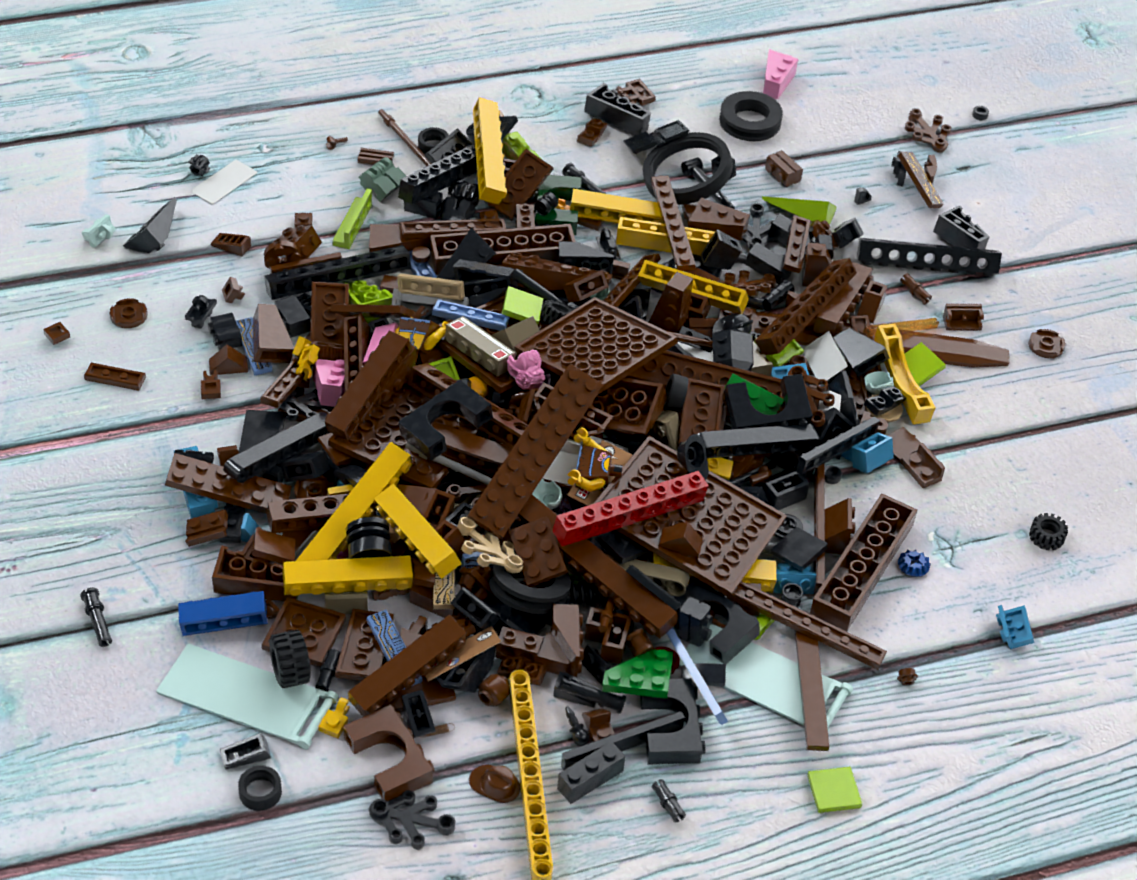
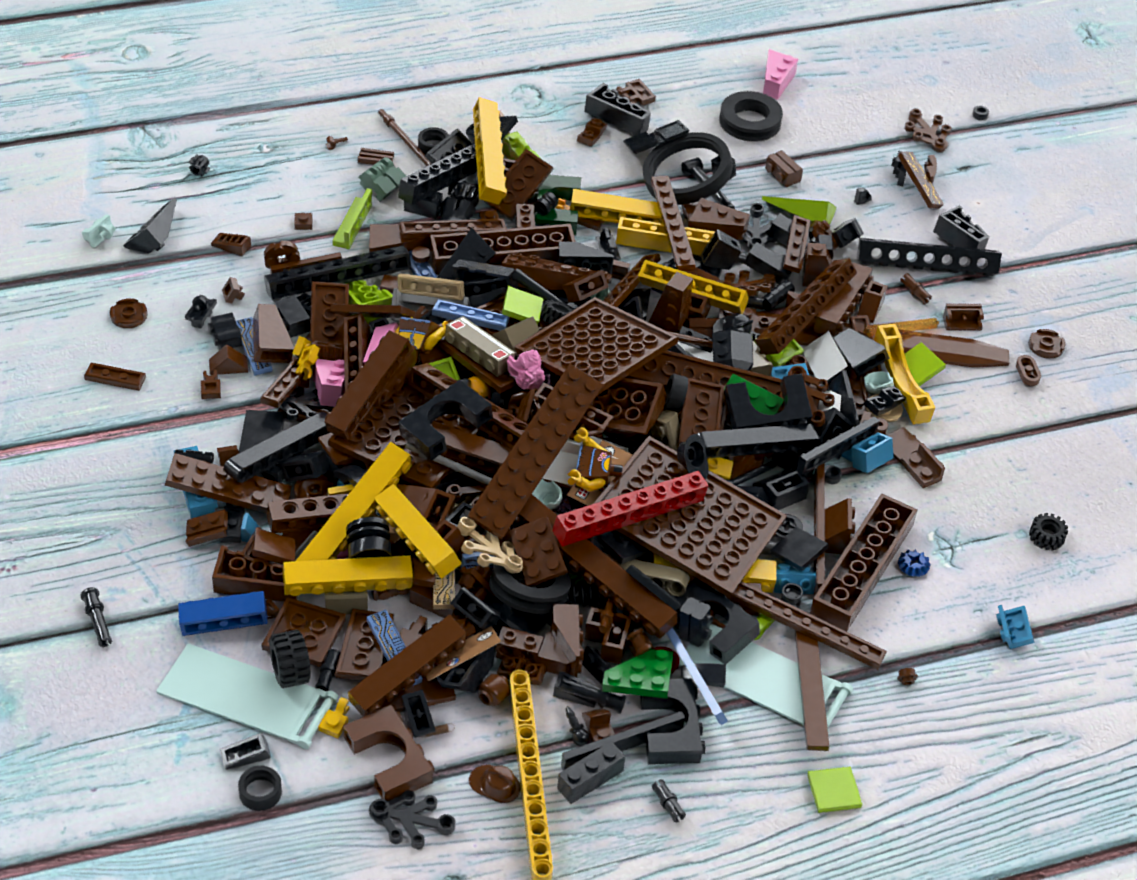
reddish brown plate [43,322,70,345] -> none
white sticker [190,159,258,205] -> none
reddish brown bracket [273,225,322,260] -> none
black pin [562,163,606,194] -> none
reddish brown slope [659,521,703,558] -> none
reddish brown arm [748,465,772,486] -> none
none -> reddish brown plate [1016,355,1041,386]

